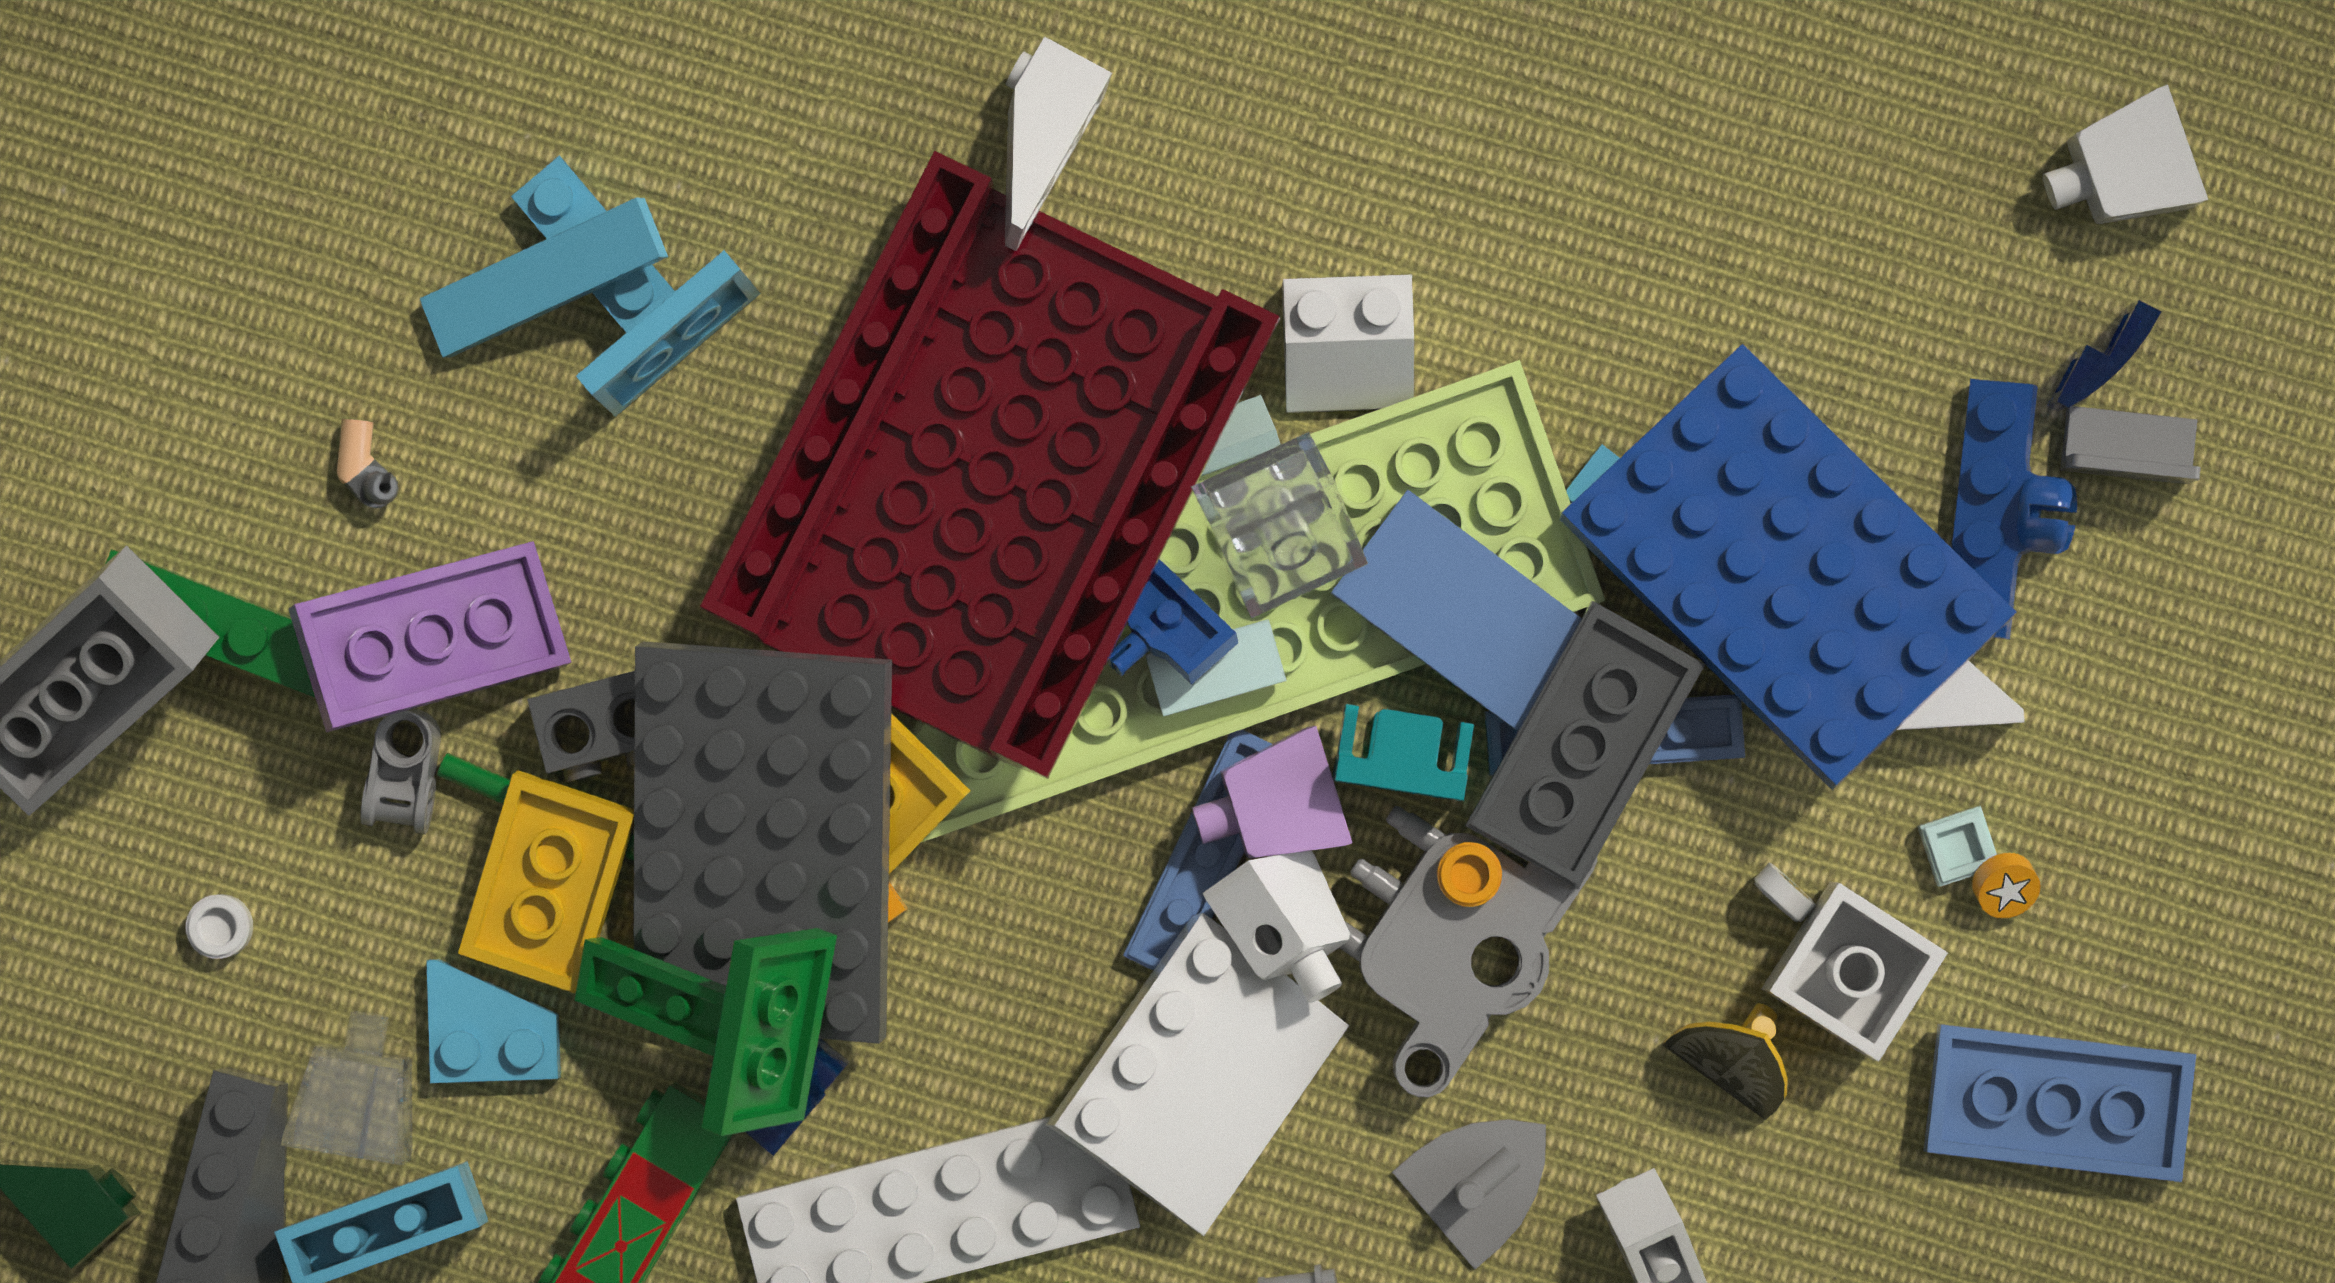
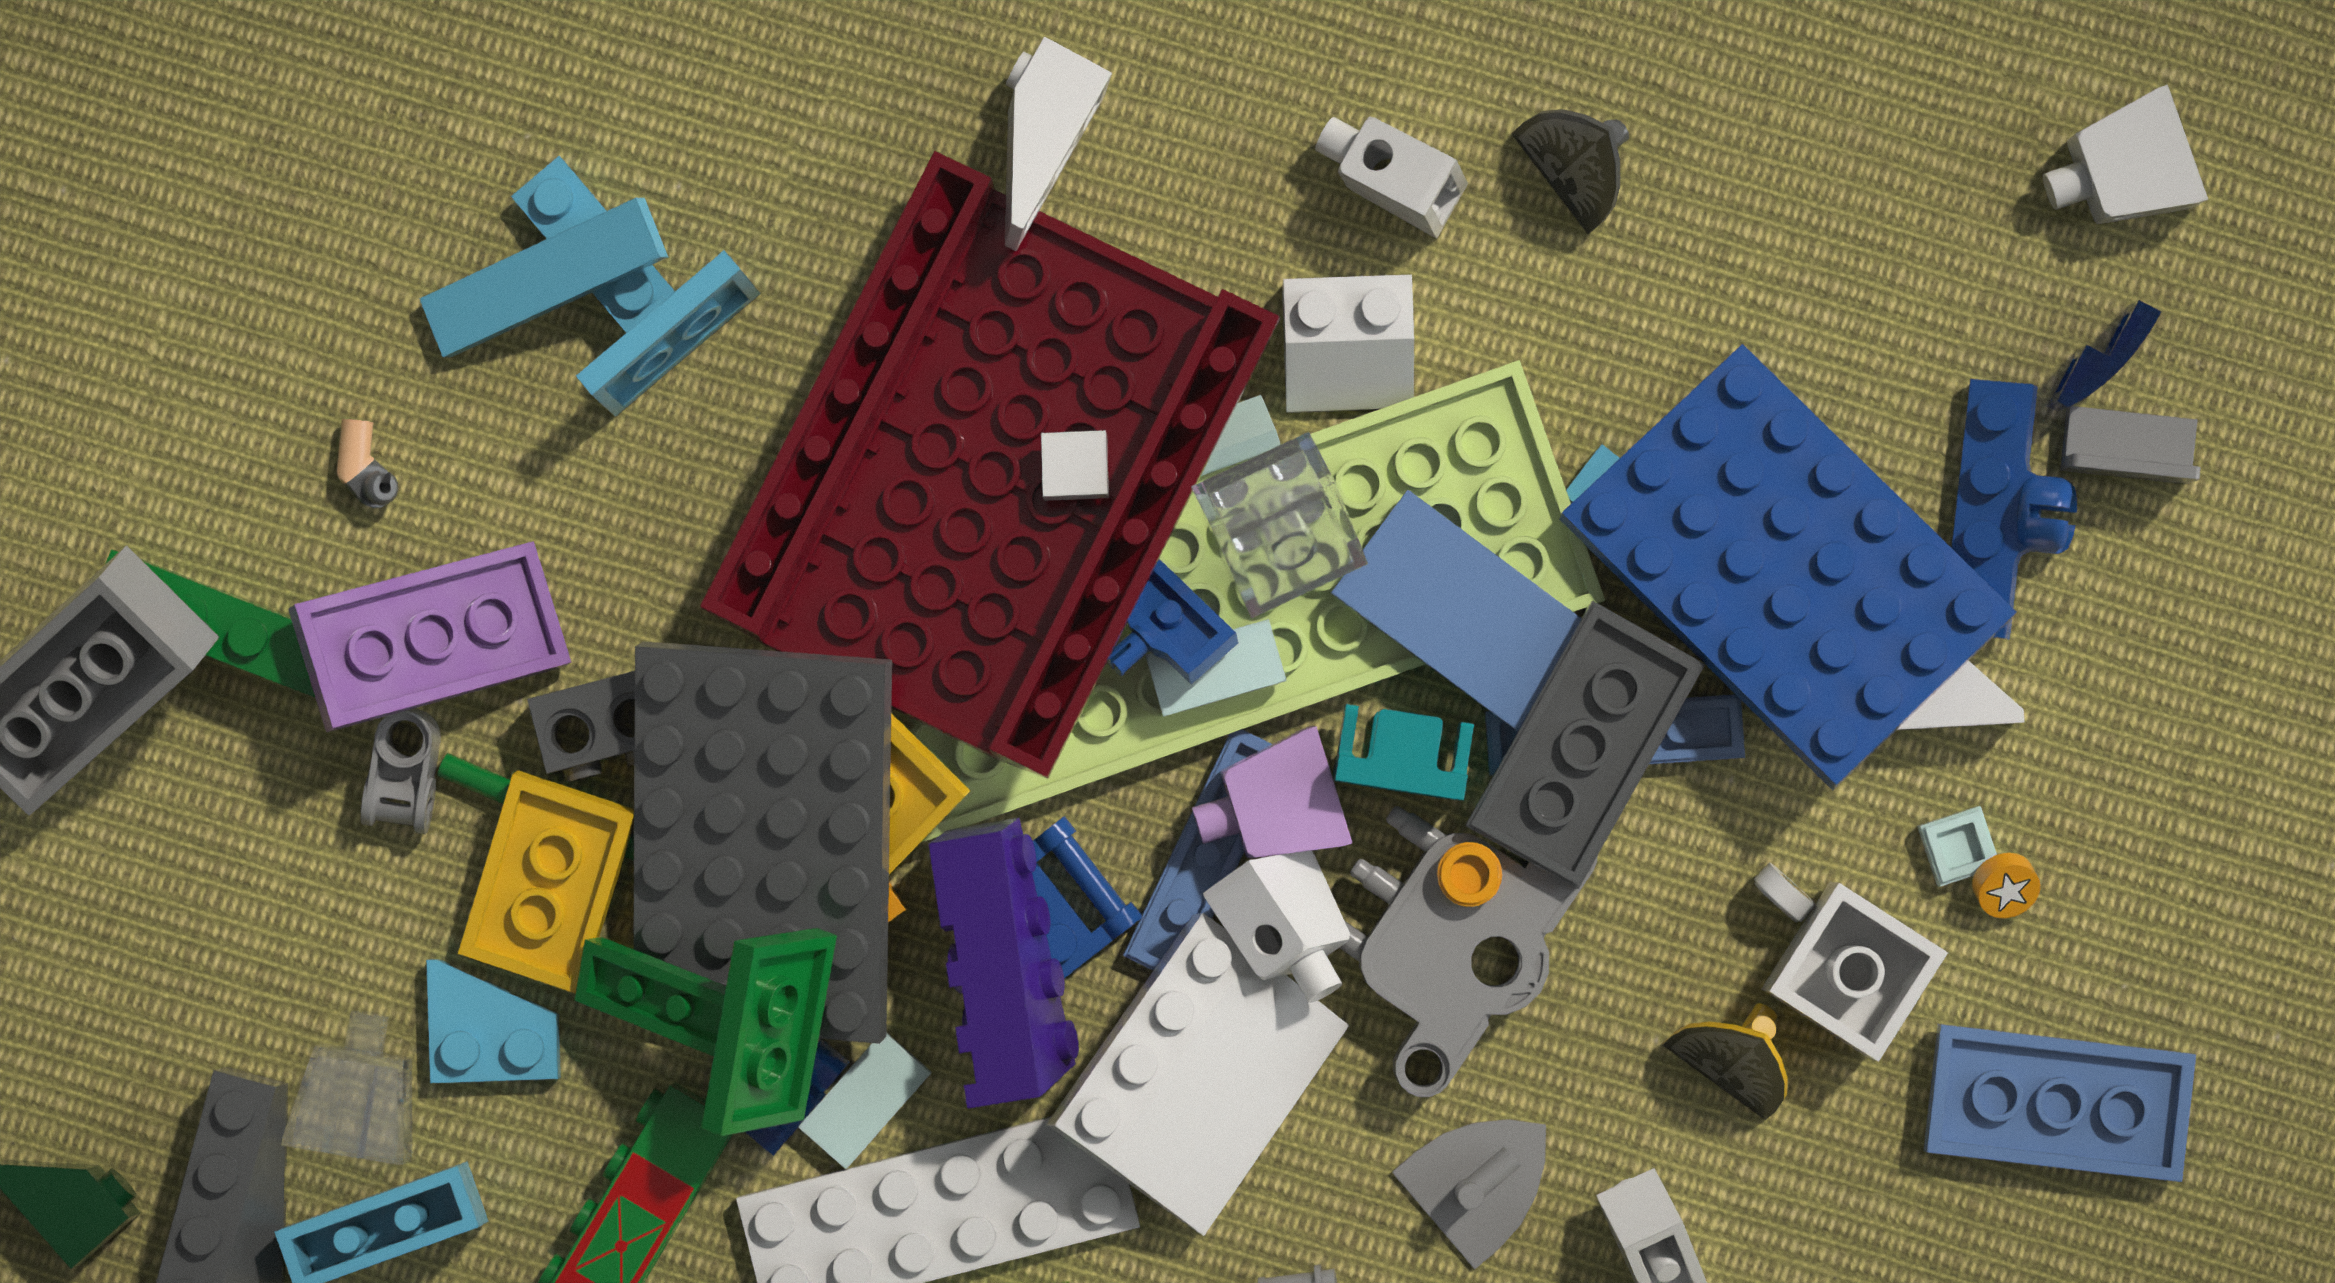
white tile [186,894,253,959] -> none
none -> light aqua tile [799,1033,932,1169]
none -> dark purple wedge [929,817,1079,1109]
none -> blue plate [1032,816,1143,978]
none -> white tile [1041,430,1109,501]
none -> white torso [1315,116,1468,239]
none -> shield [1511,109,1629,234]

